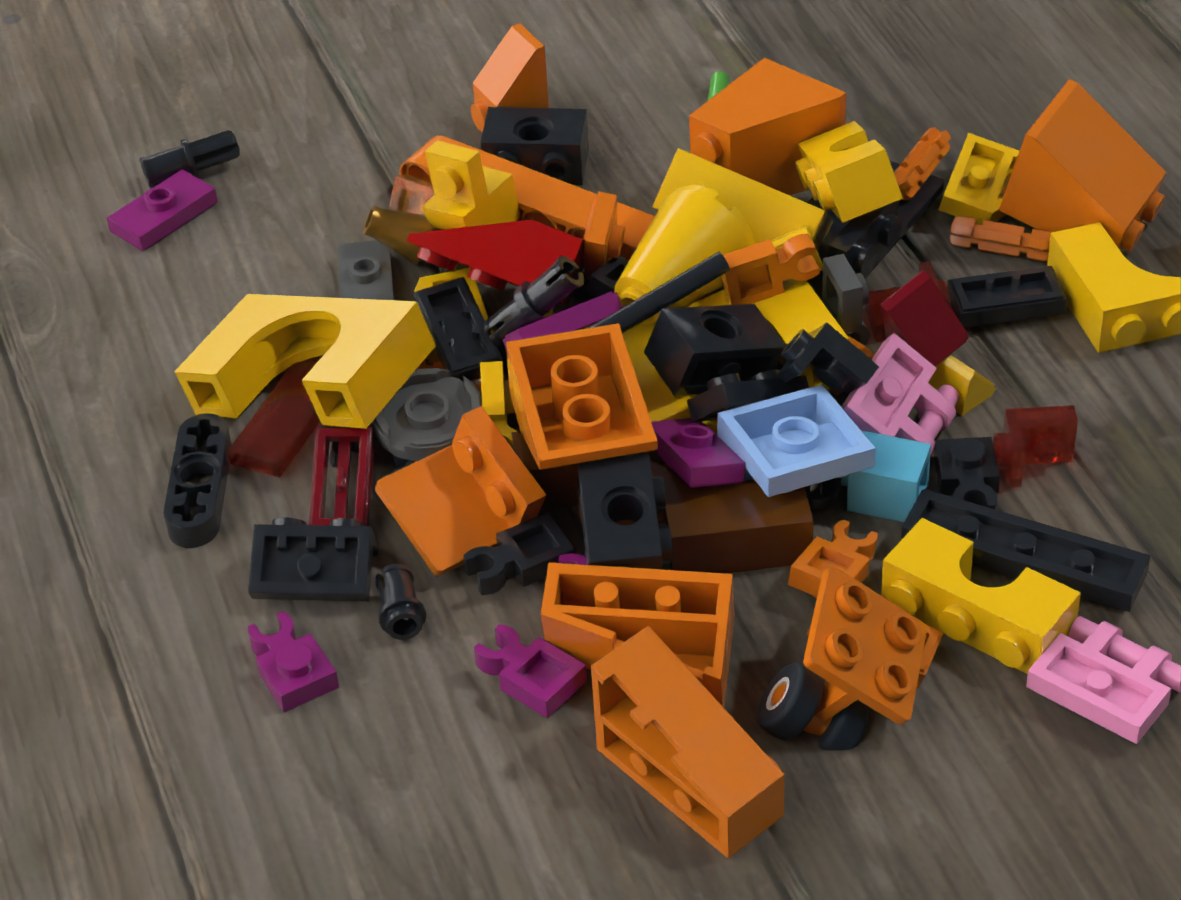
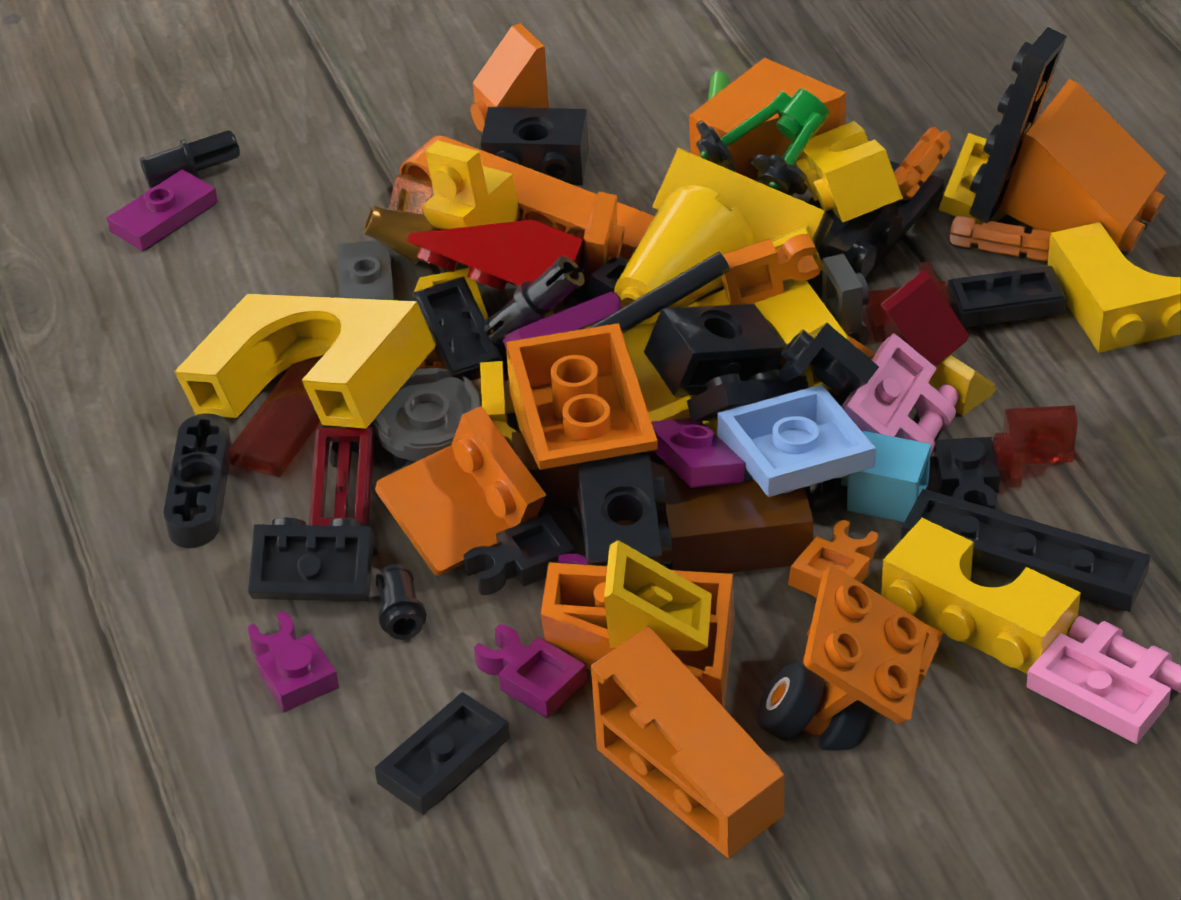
none -> black plate [374,692,510,815]
none -> yellow slope [604,540,712,651]
none -> plant [696,88,830,196]
none -> black plate [969,27,1067,224]

